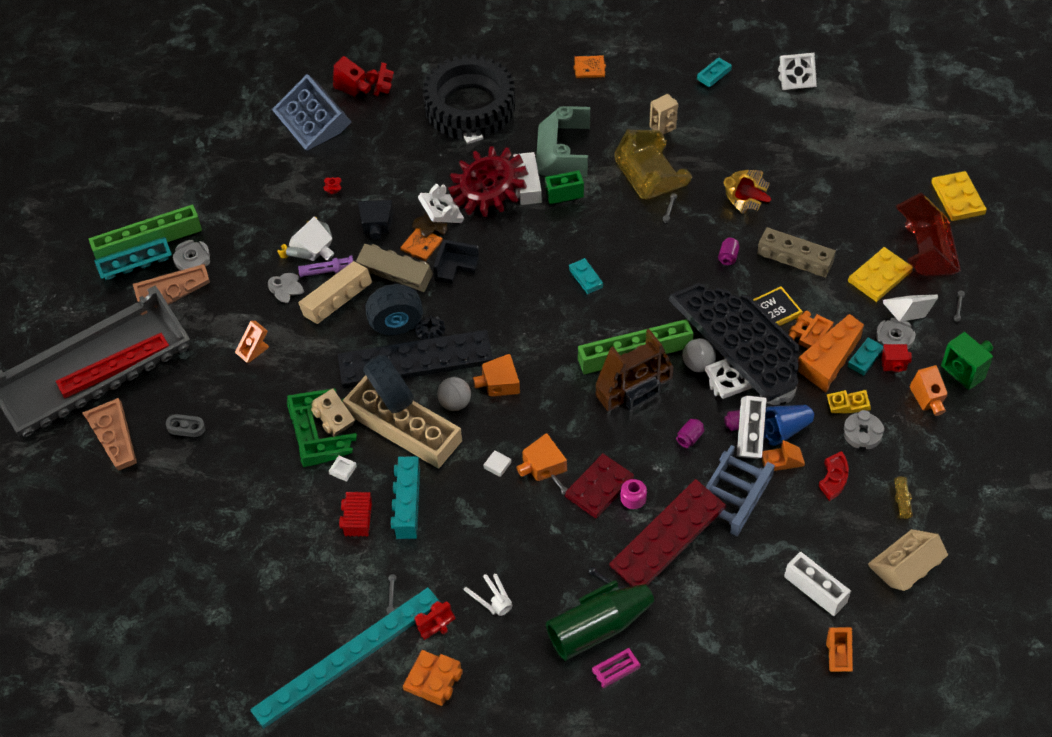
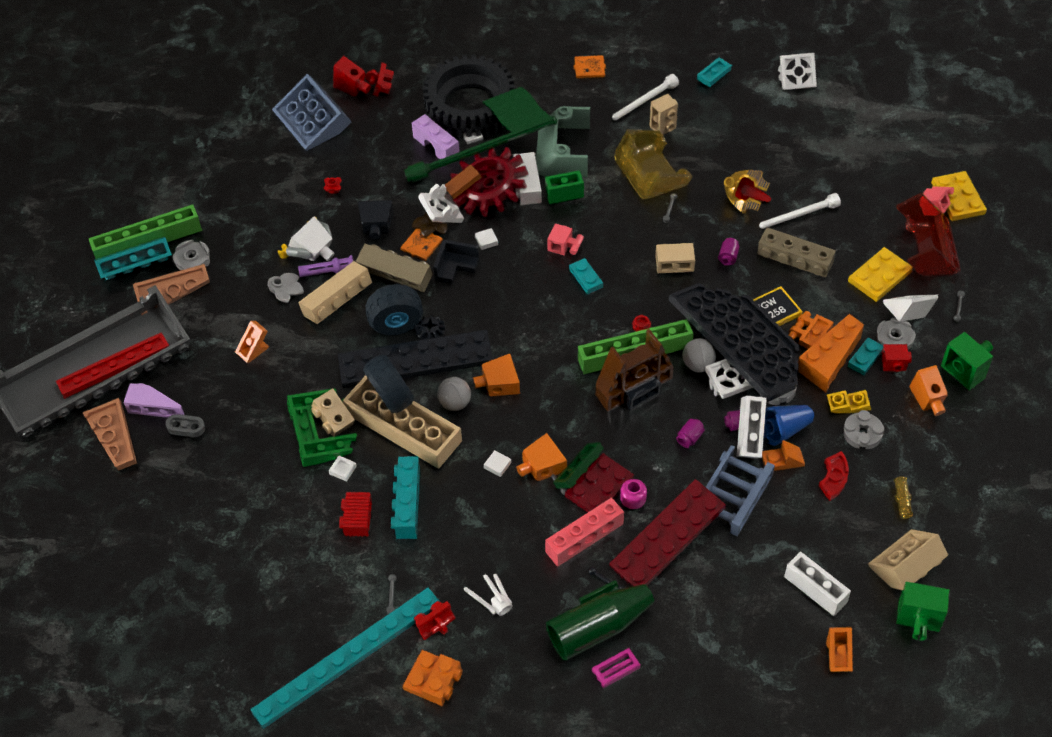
none -> lavender slope [124,383,184,418]
none -> dark green flag [404,87,557,183]
none -> lavender arch [412,114,459,159]
none -> dark orange tile [445,165,482,199]
none -> white tile [475,228,498,250]
none -> coral brick [545,498,624,567]
none -> coral brick [547,223,584,255]
none -> dark green plate [553,442,604,489]
none -> white piece [612,74,679,121]
none -> red plate [632,315,651,332]
none -> tan brick [656,243,695,273]
none -> white piece [759,193,841,229]
none -> green brick [896,581,949,641]
none -> coral brick [919,186,954,215]

